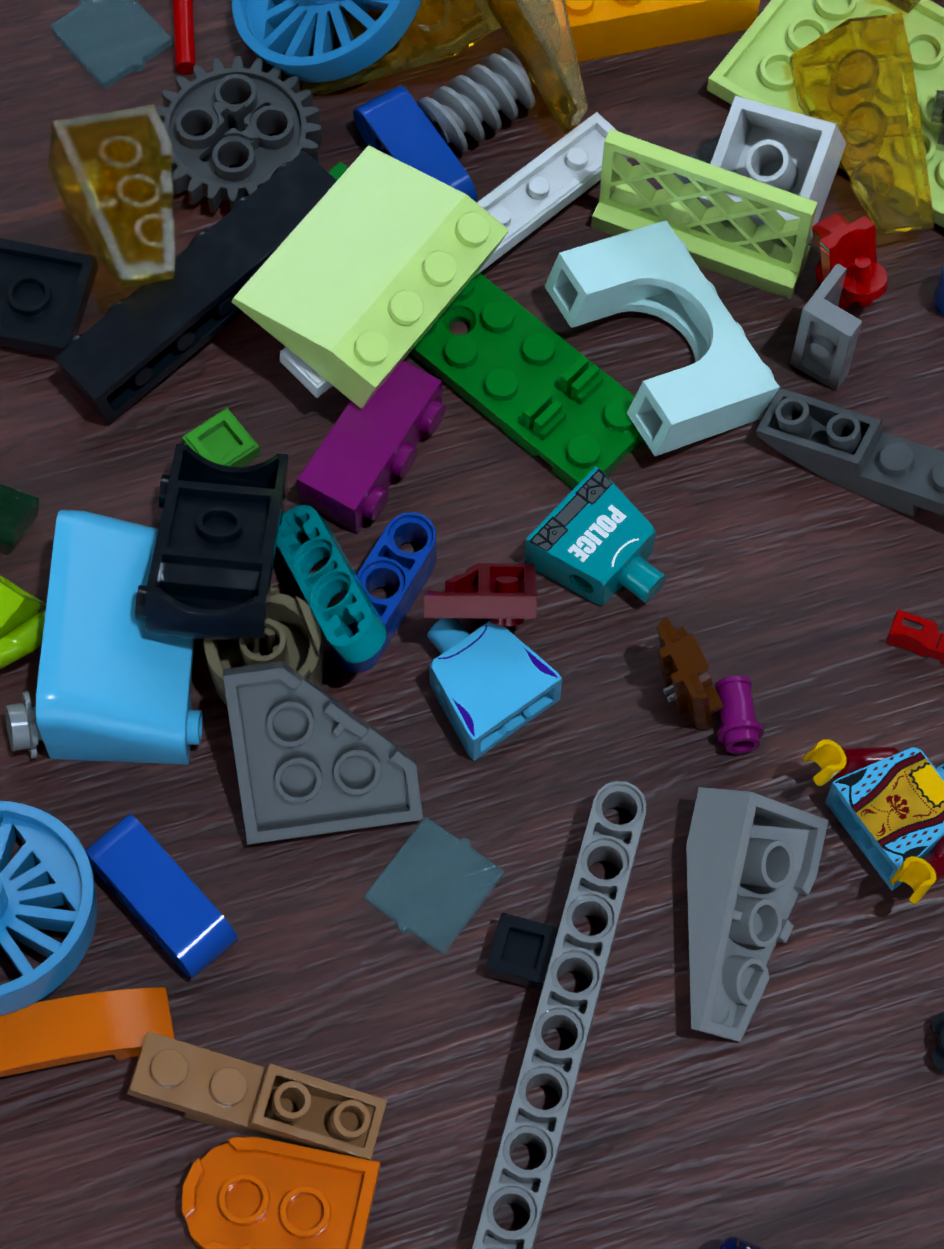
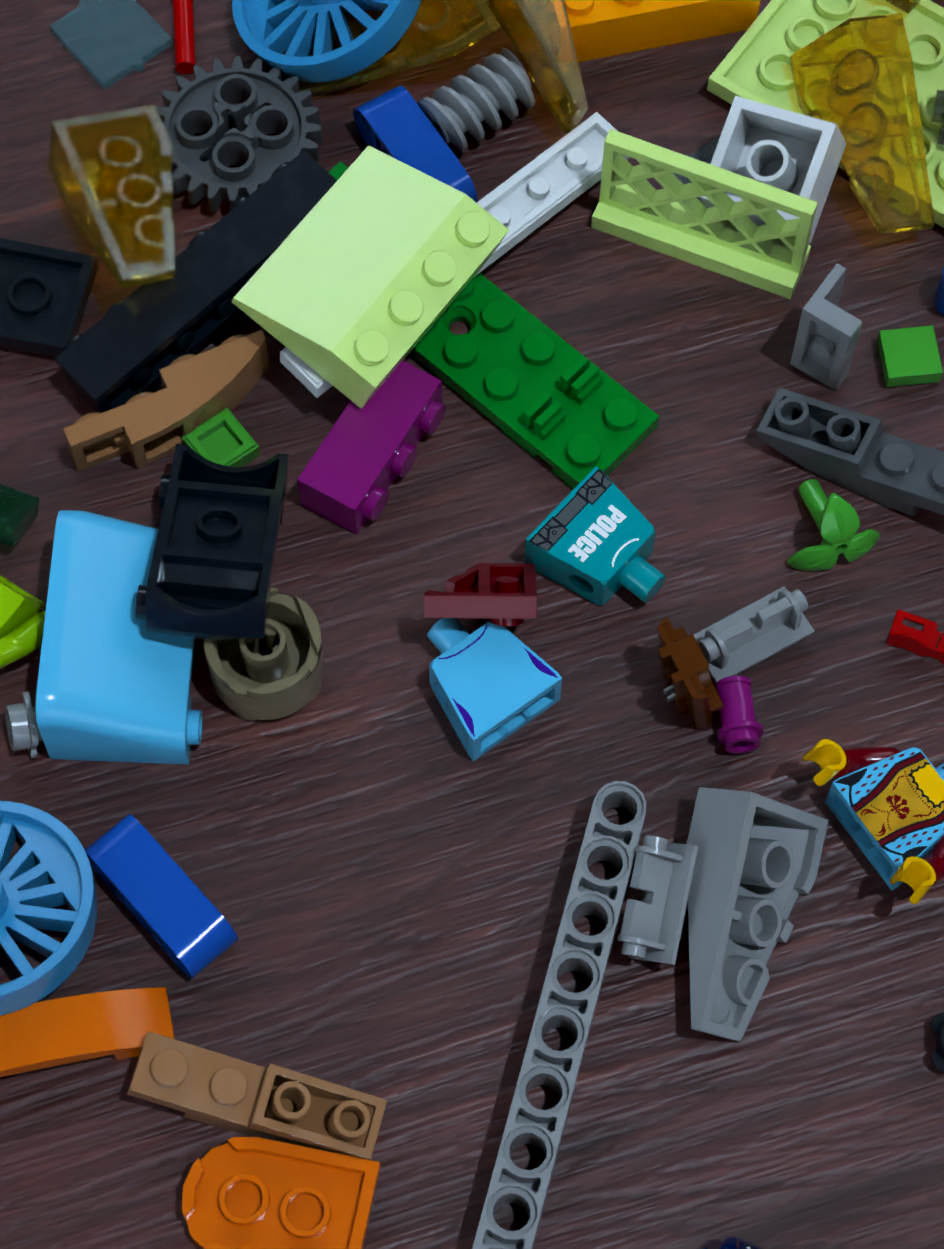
dark grey plate [223,661,423,844] -> none
teal beam [277,505,387,663] -> none
blue beam [330,512,437,673] -> none
clear light blue piece [364,817,505,955] -> none
black plate [485,912,559,990] -> none
light aqua arch [544,220,780,456] -> none
red hips [812,213,888,310] -> none
none -> medium nougat slope [63,329,269,472]
none -> light grey hinge [617,835,698,965]
none -> light grey hinge [694,586,815,683]
none -> bright green plant [787,479,881,571]
none -> bright green tile [877,325,943,387]

